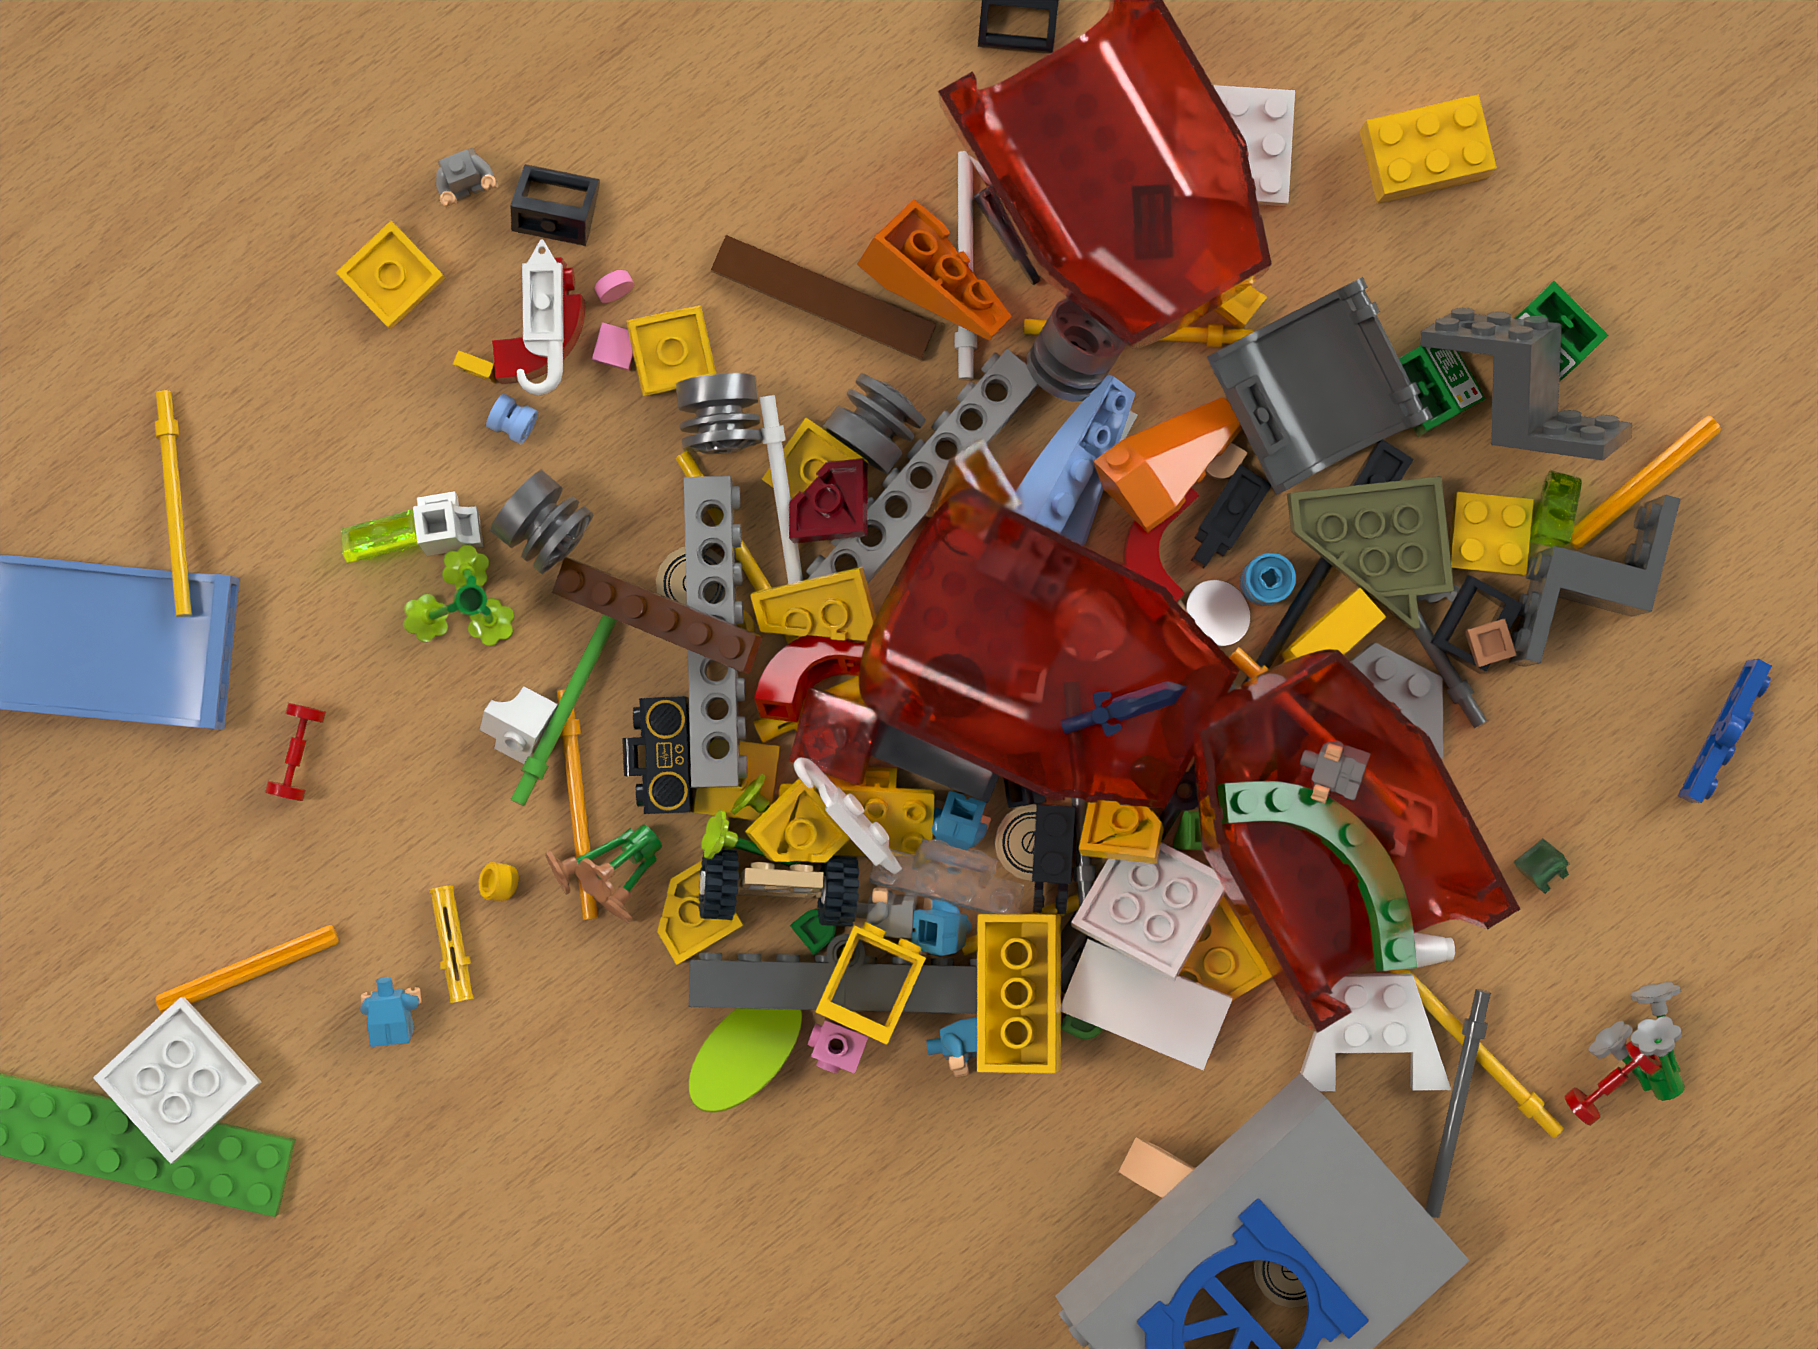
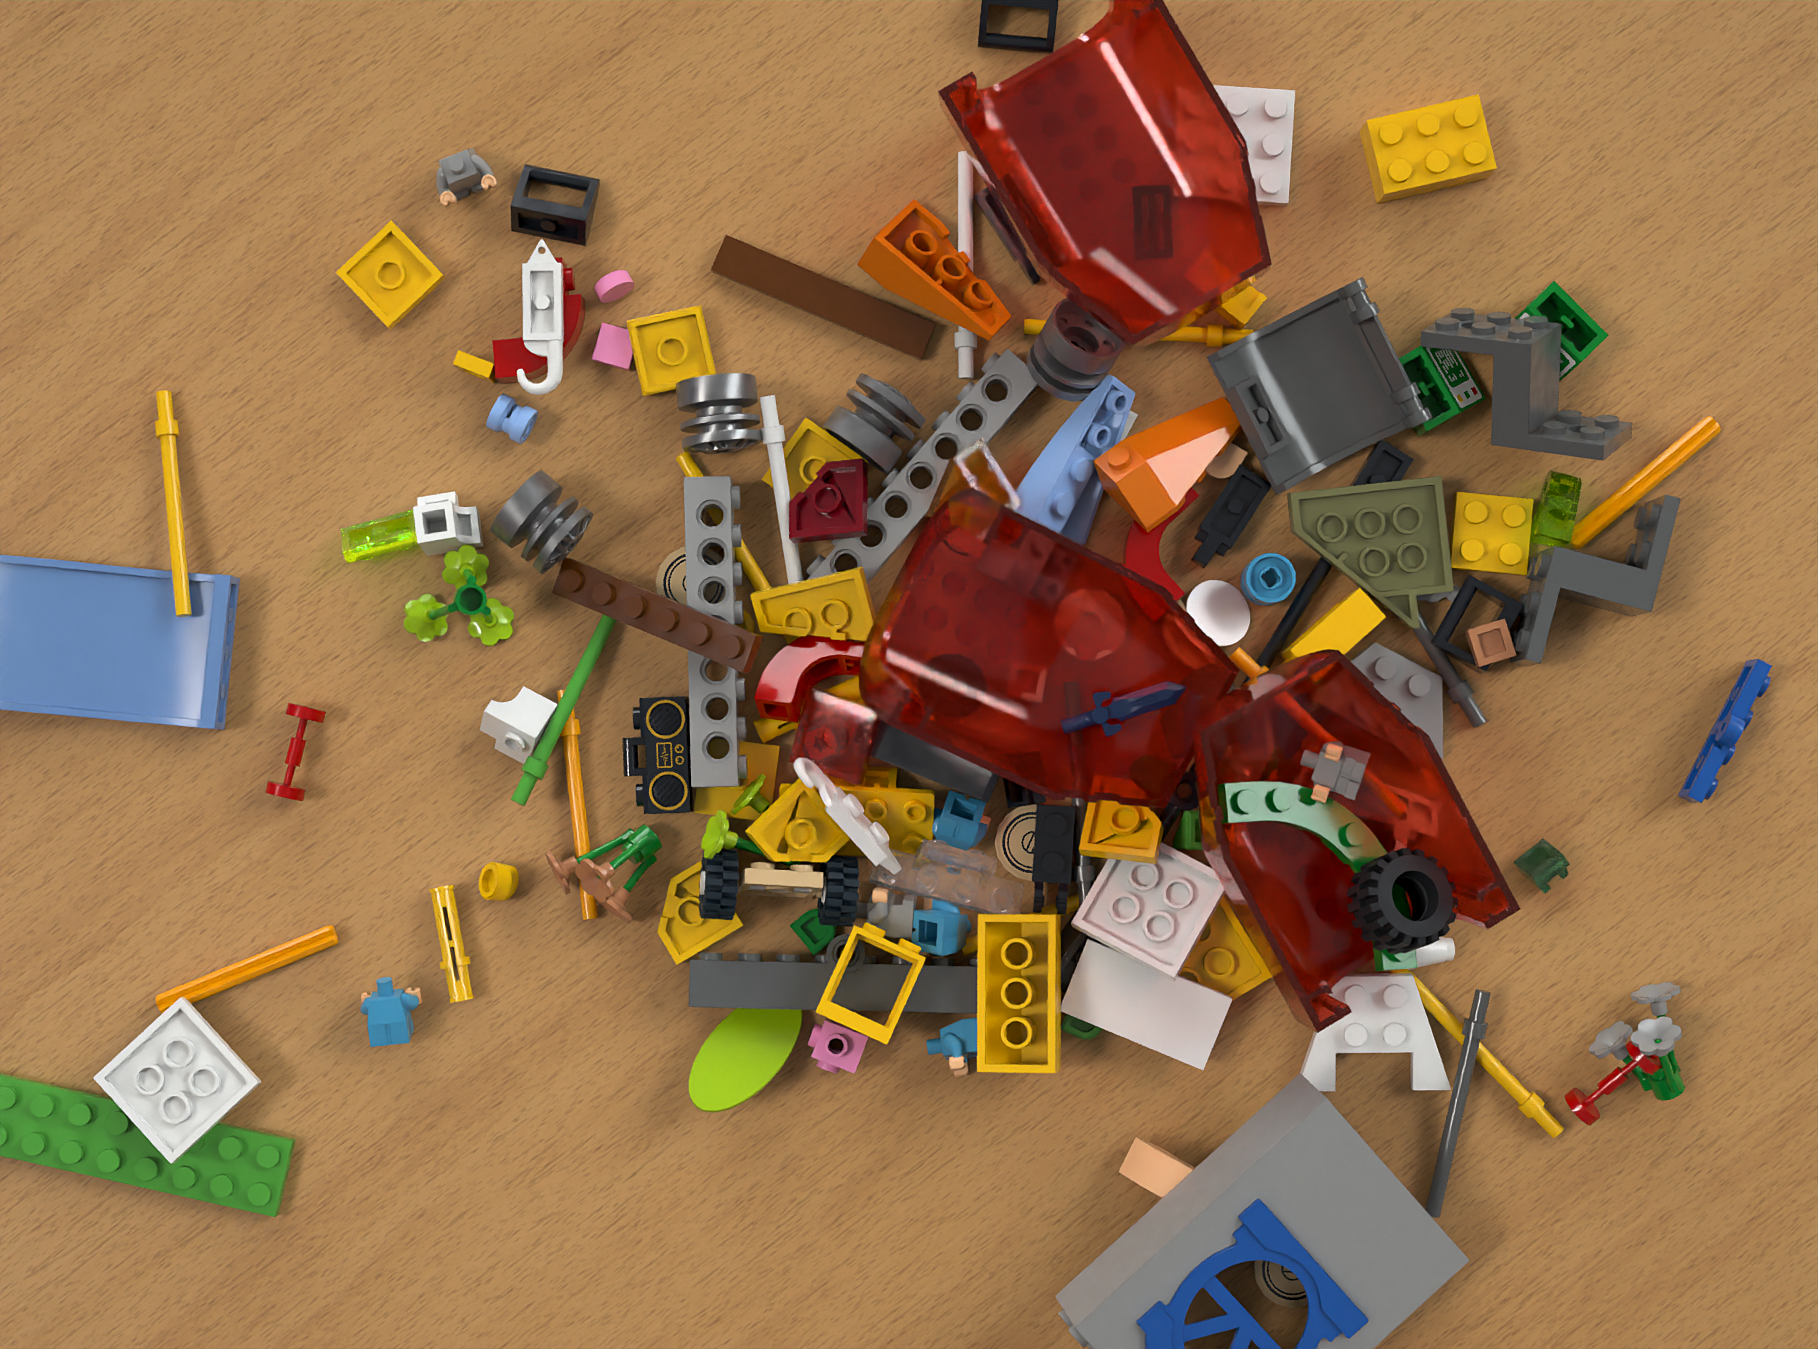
none -> black tyre [1347,848,1458,954]

